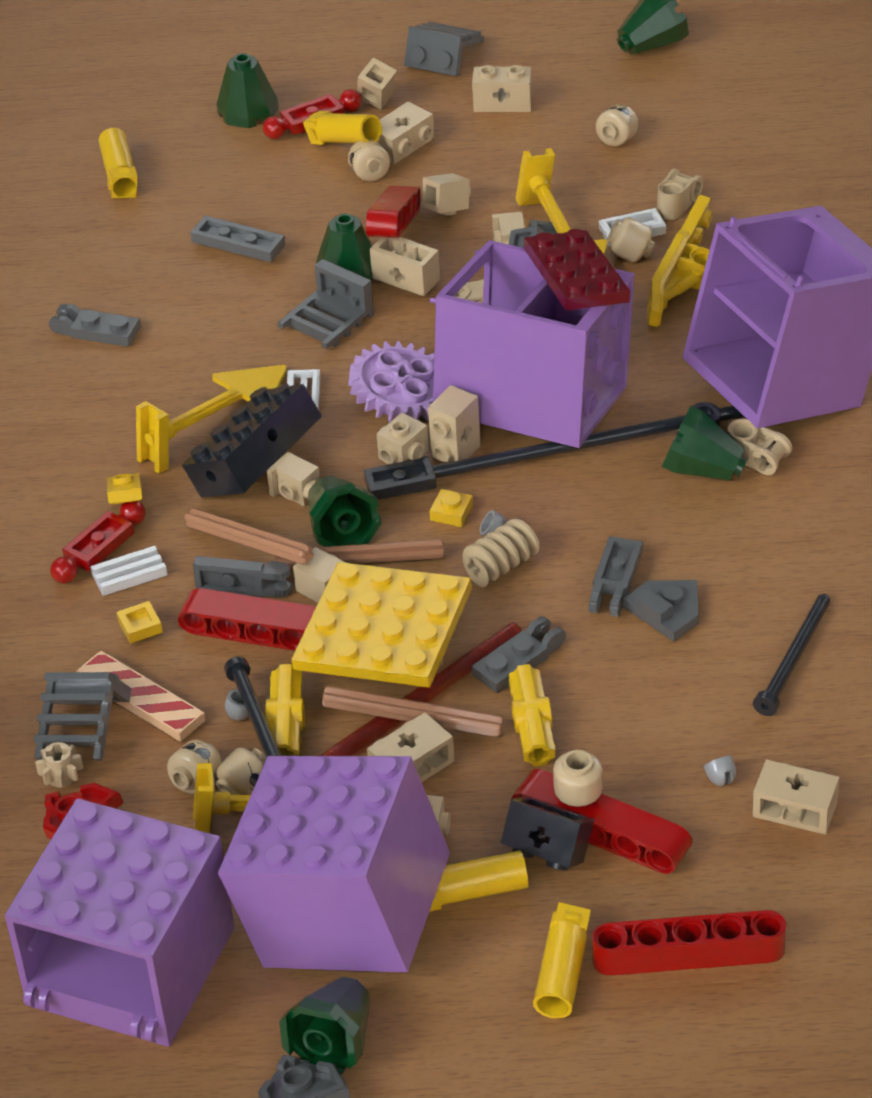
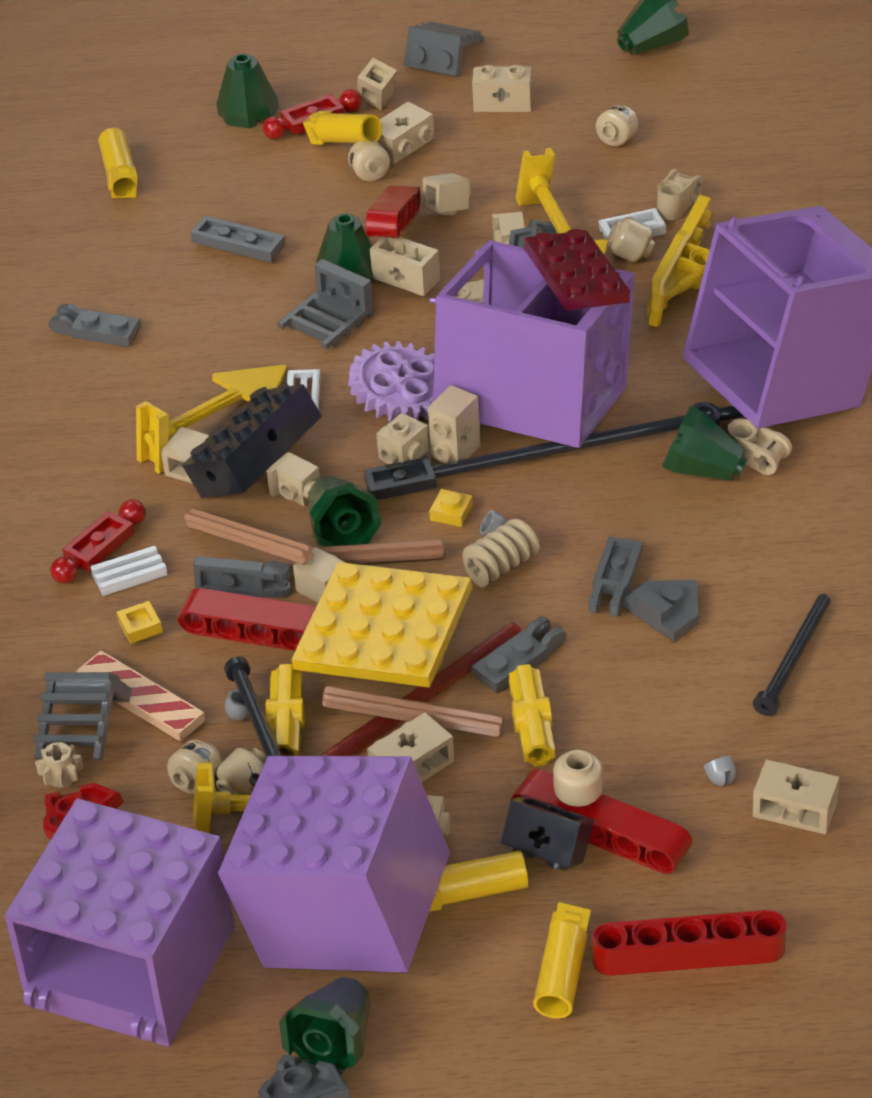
yellow plate [107,473,142,505] -> none
none -> tan brick [161,427,210,484]

